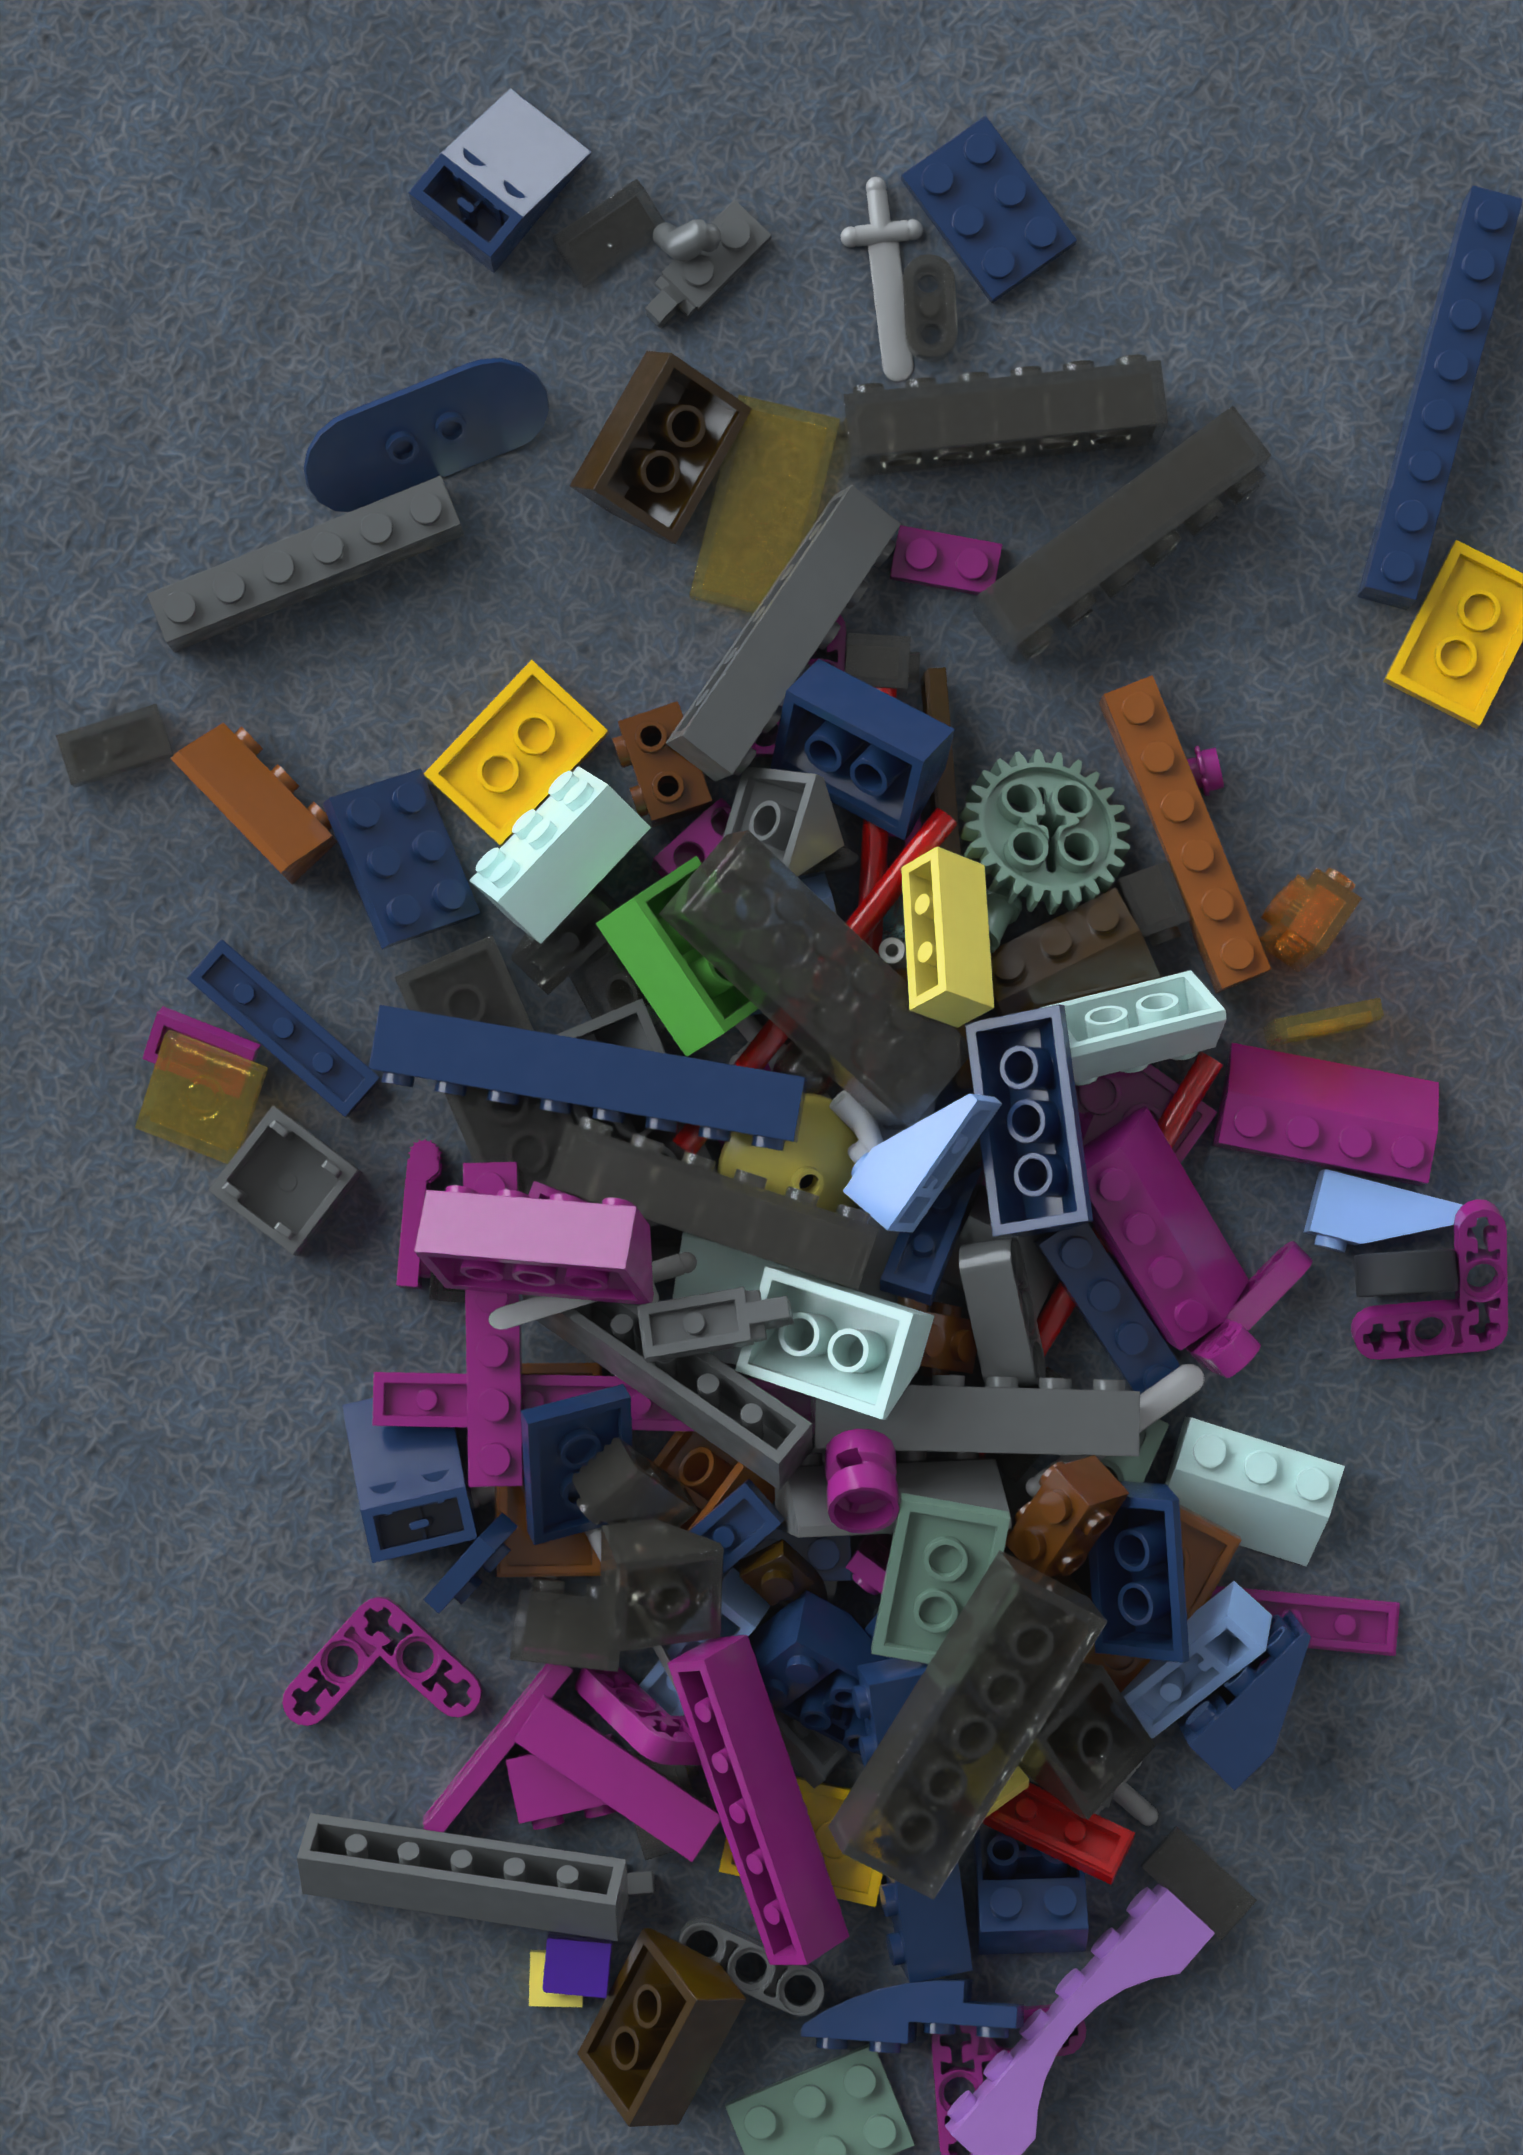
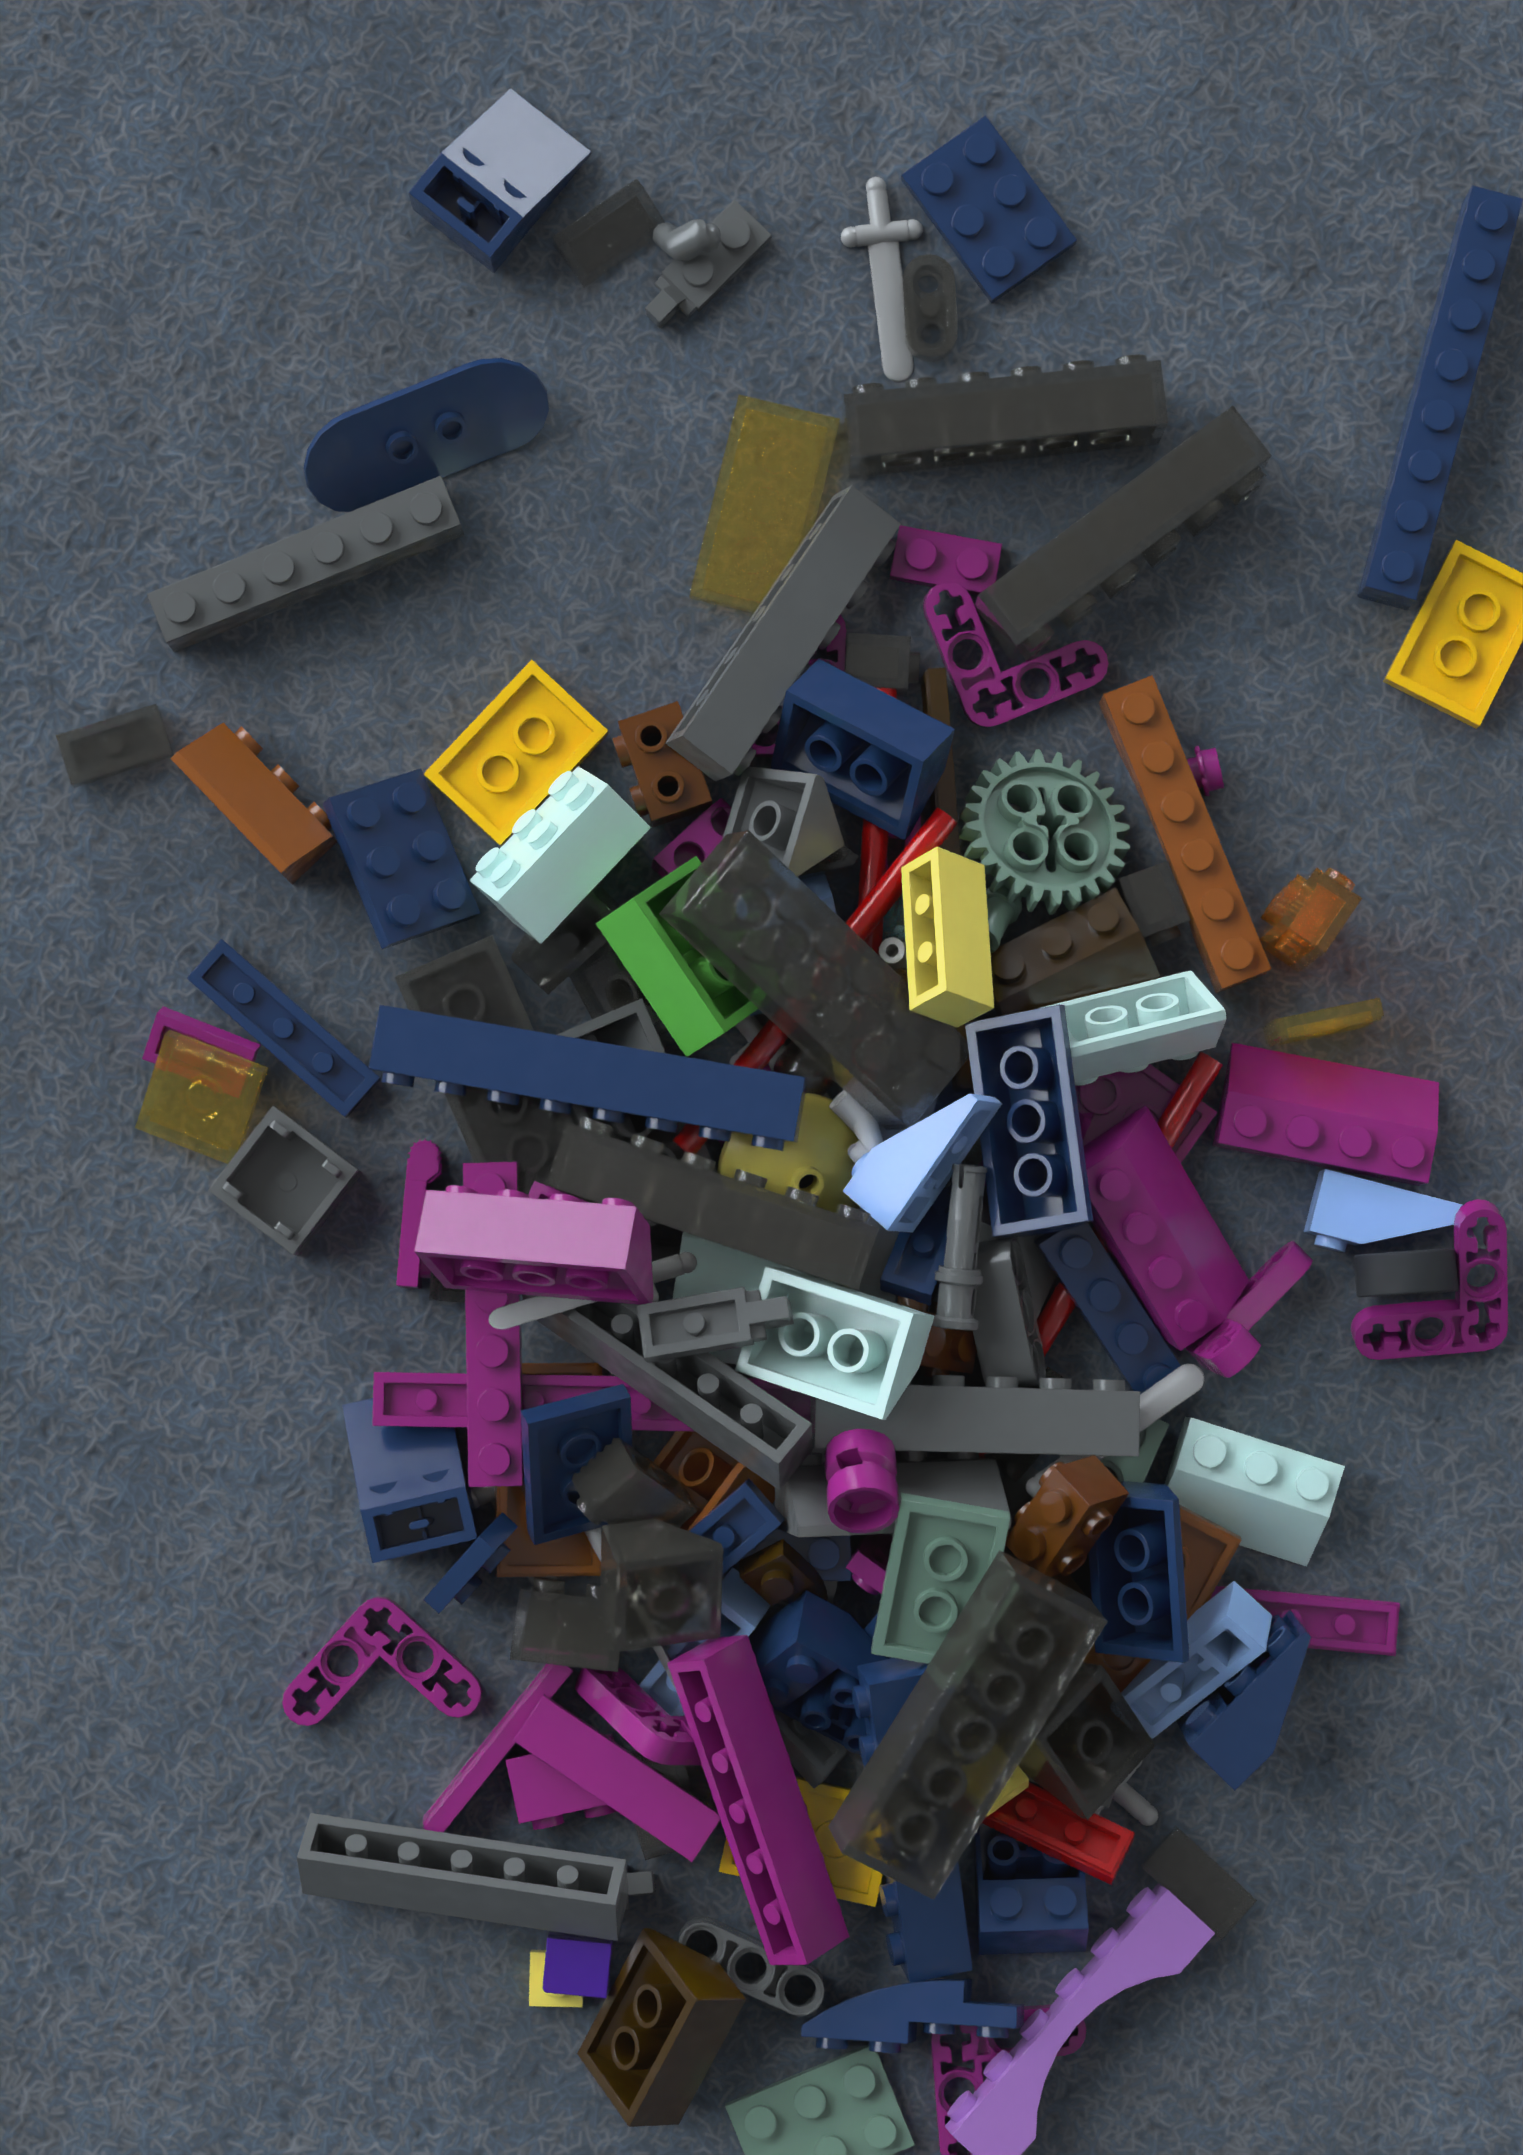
dark brown slope [570,351,752,544] -> none
none -> magenta beam [923,582,1108,727]
none -> dark grey pin [932,1164,987,1330]

